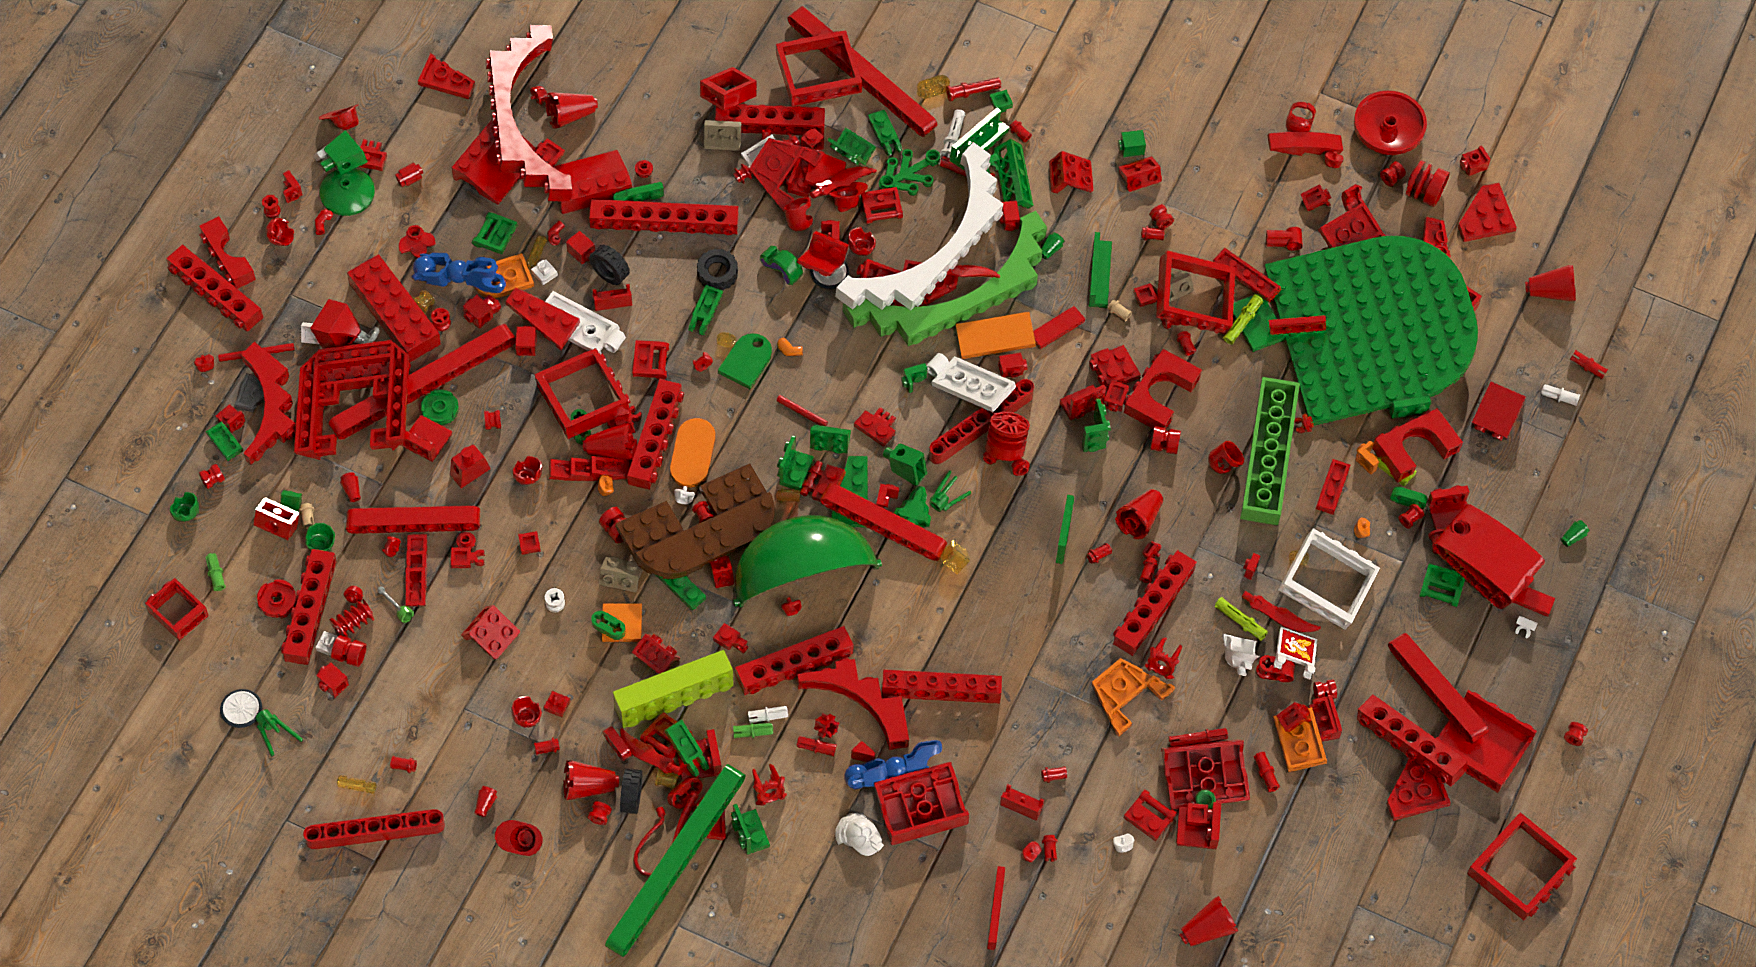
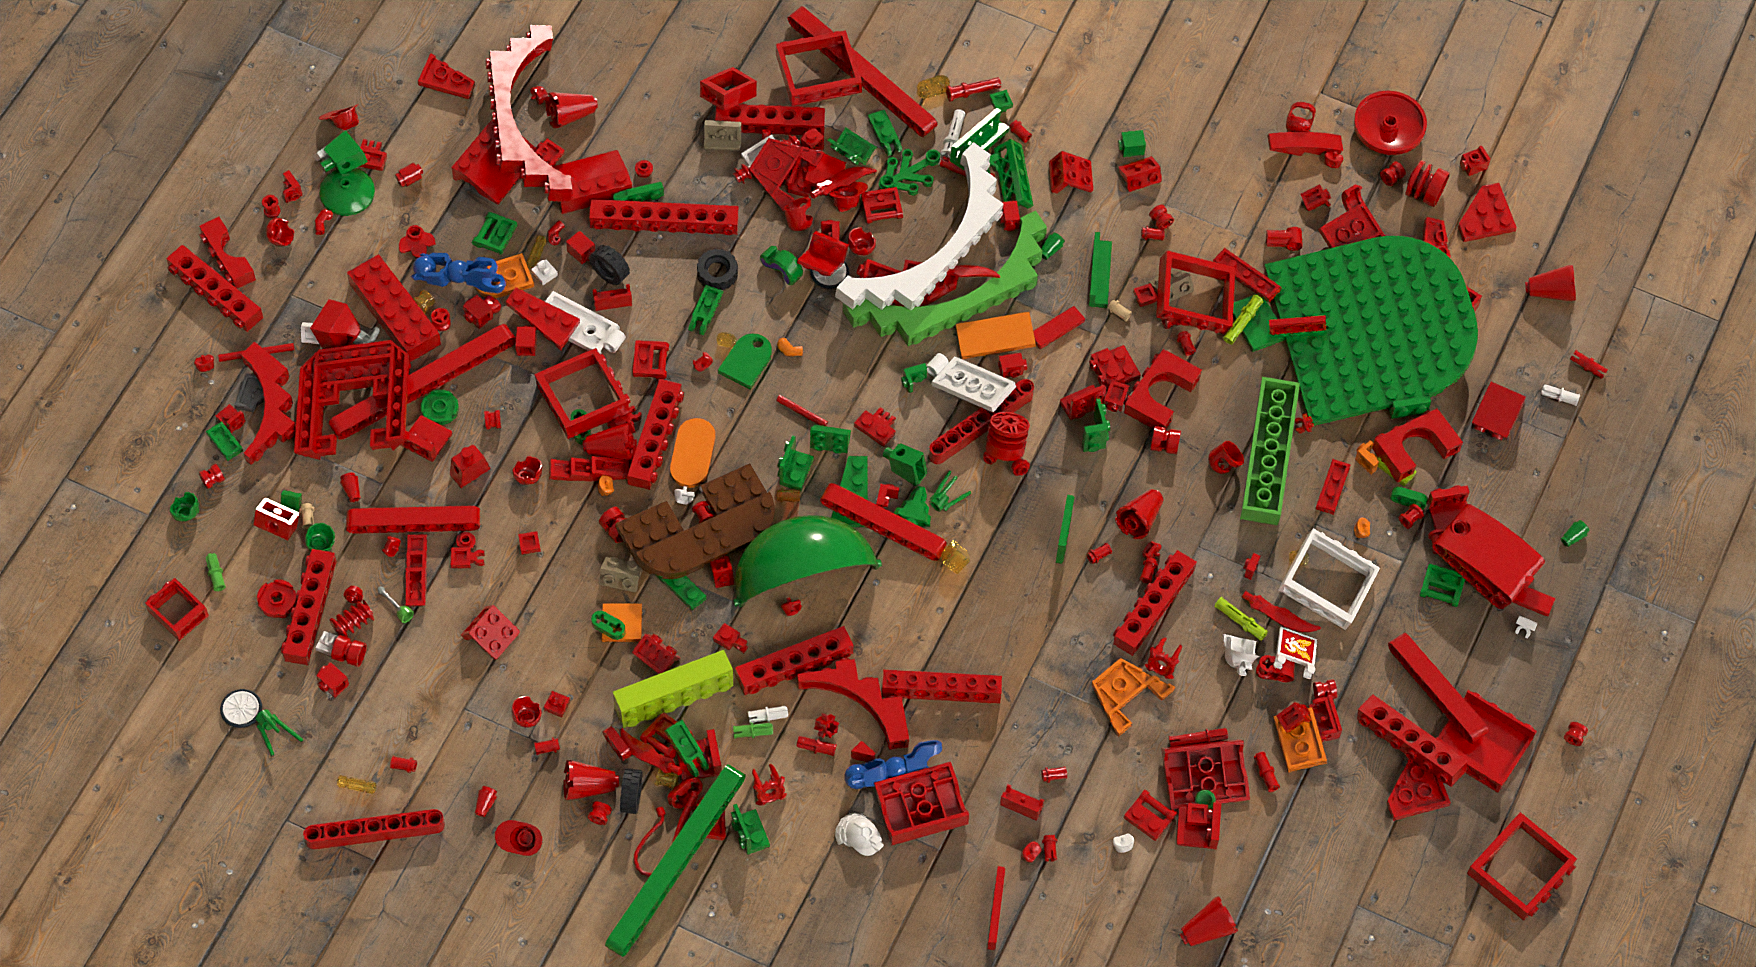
white wheel [545,588,565,612] -> none
red plate [800,461,846,502] -> none

